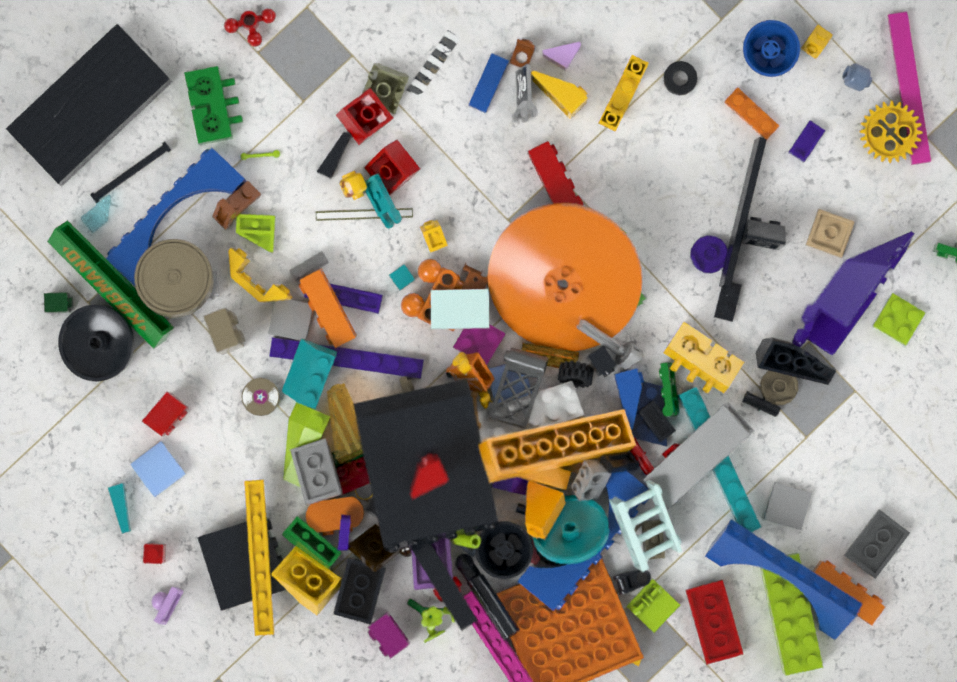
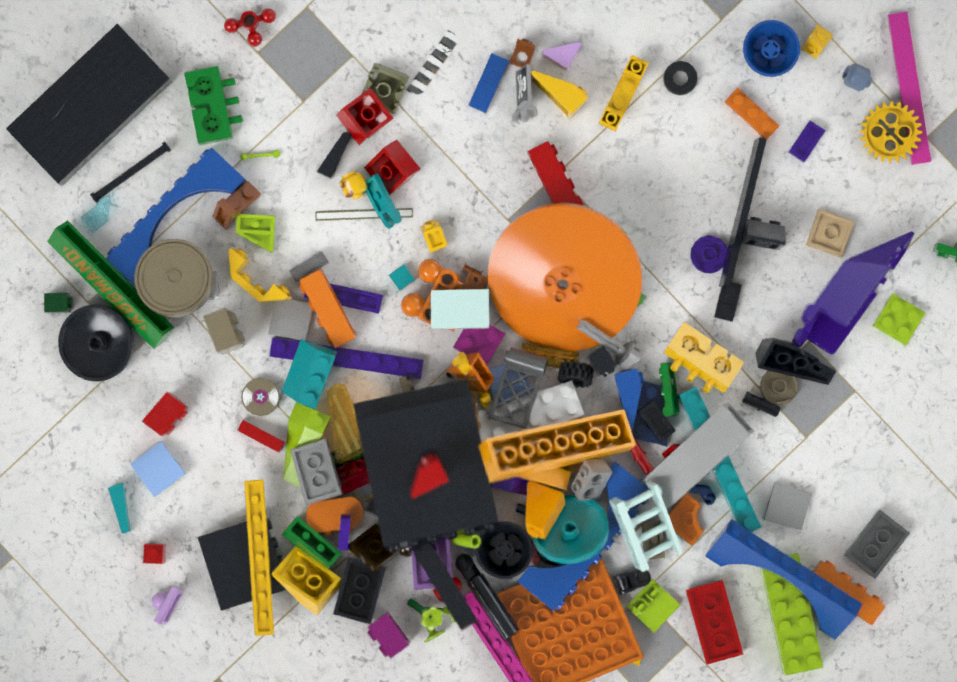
black tile [599,452,640,473] -> none
none -> red piece [237,420,285,453]
none -> orange tile [668,493,704,546]
none -> dark blue arm [690,484,716,505]

